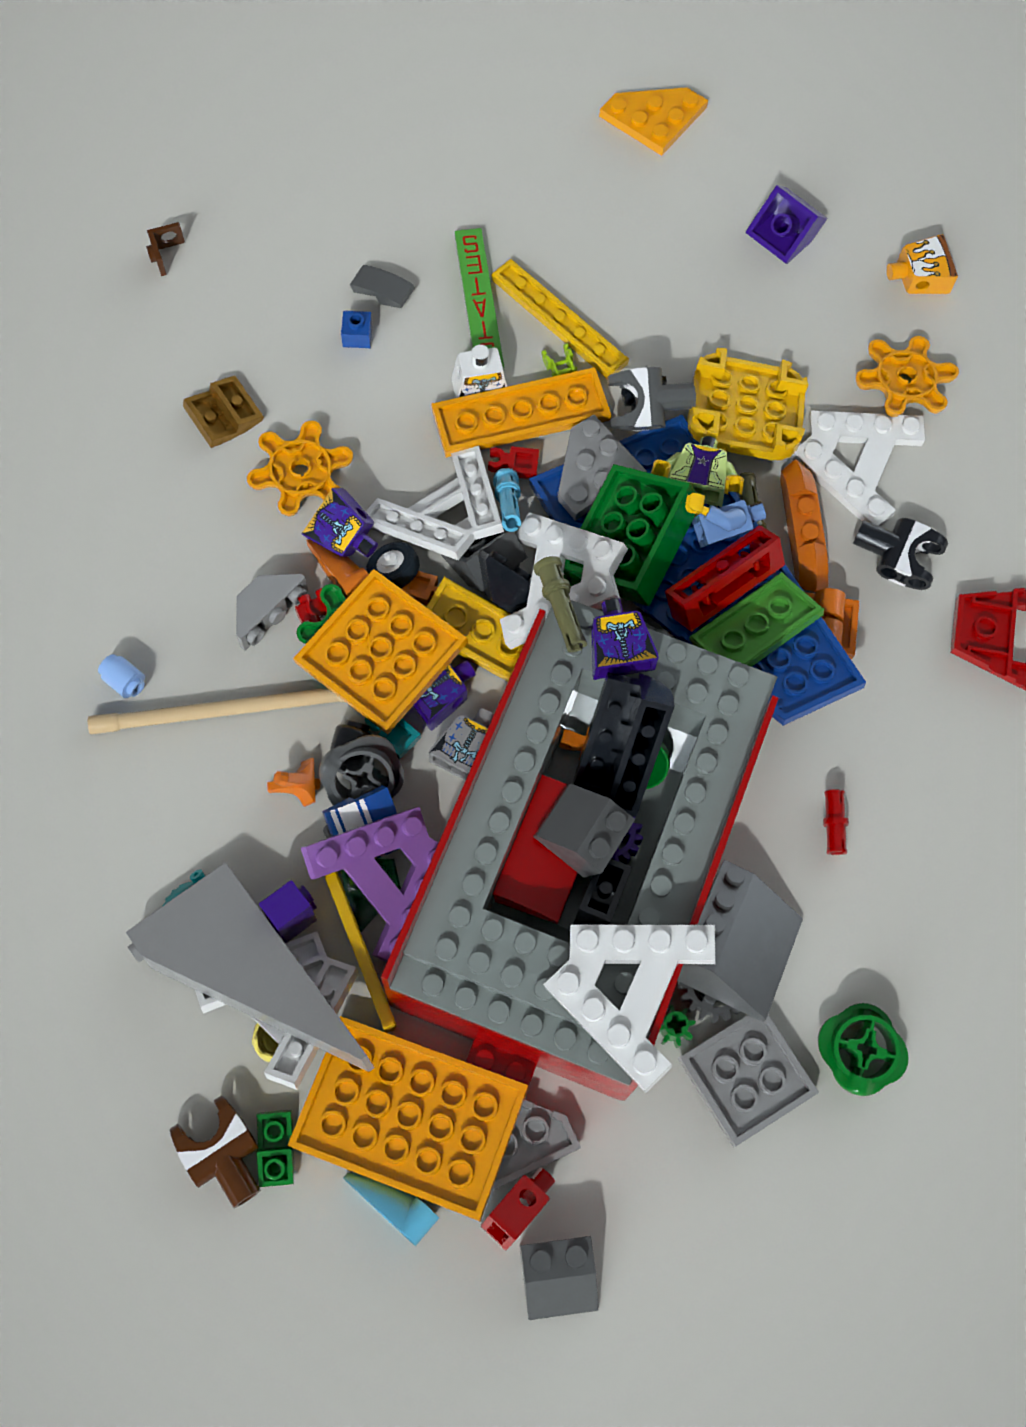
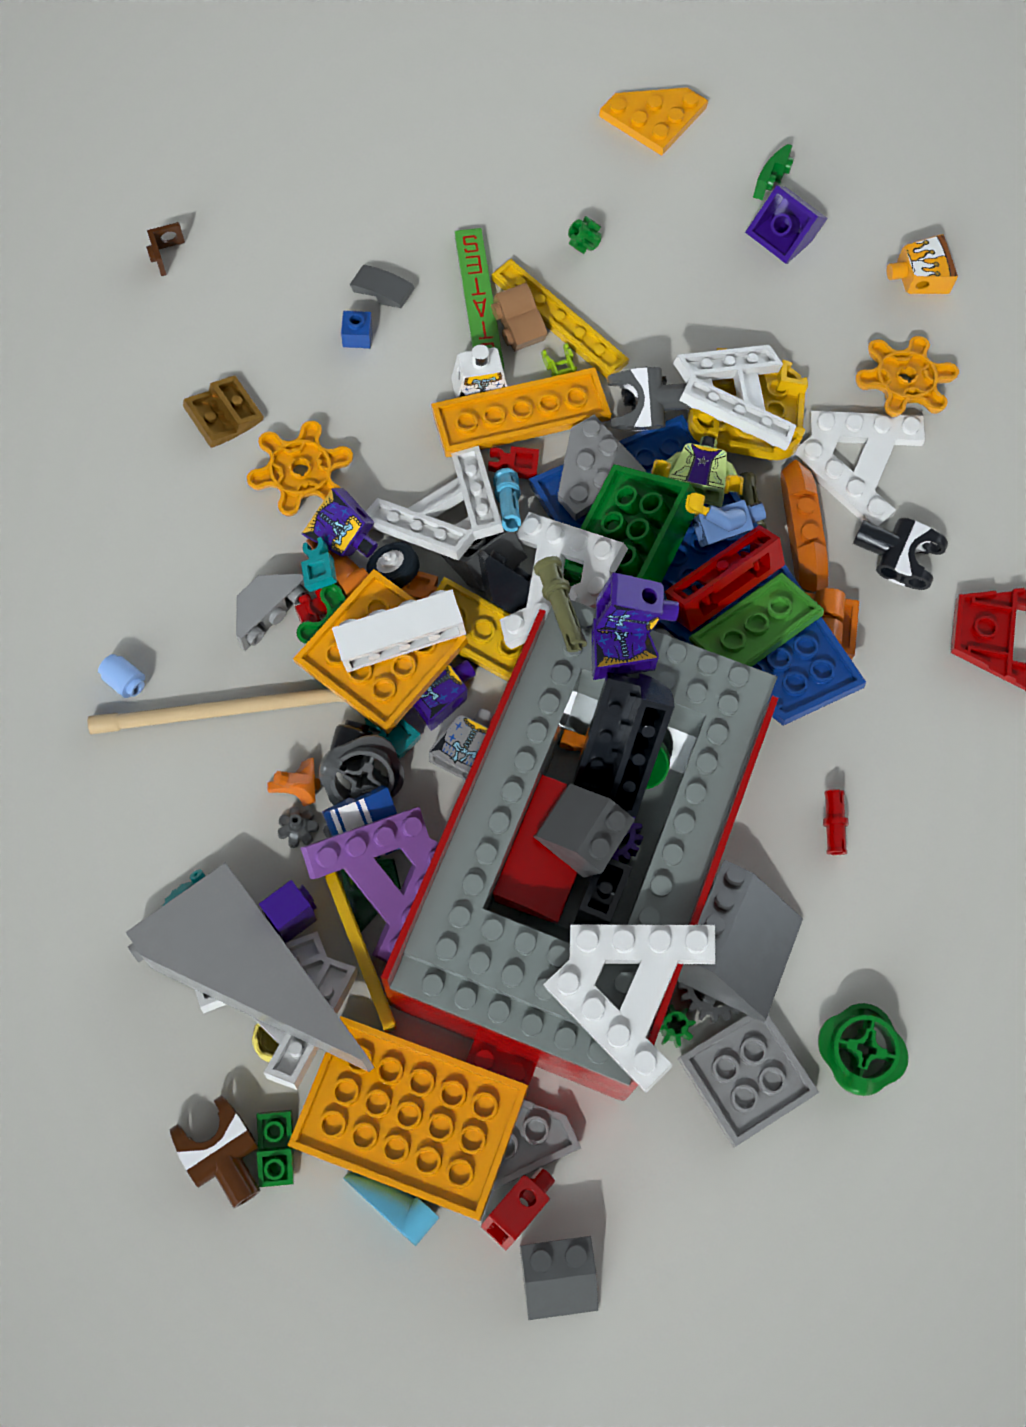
none -> dark grey plant [278,807,319,848]
none -> teal plate [301,537,337,592]
none -> white brick [332,589,466,673]
none -> medium nougat brick [491,283,547,352]
none -> green gear [568,216,601,254]
none -> dark purple torso [595,572,679,633]
none -> white plate [673,345,796,451]
none -> green slope [753,144,794,200]

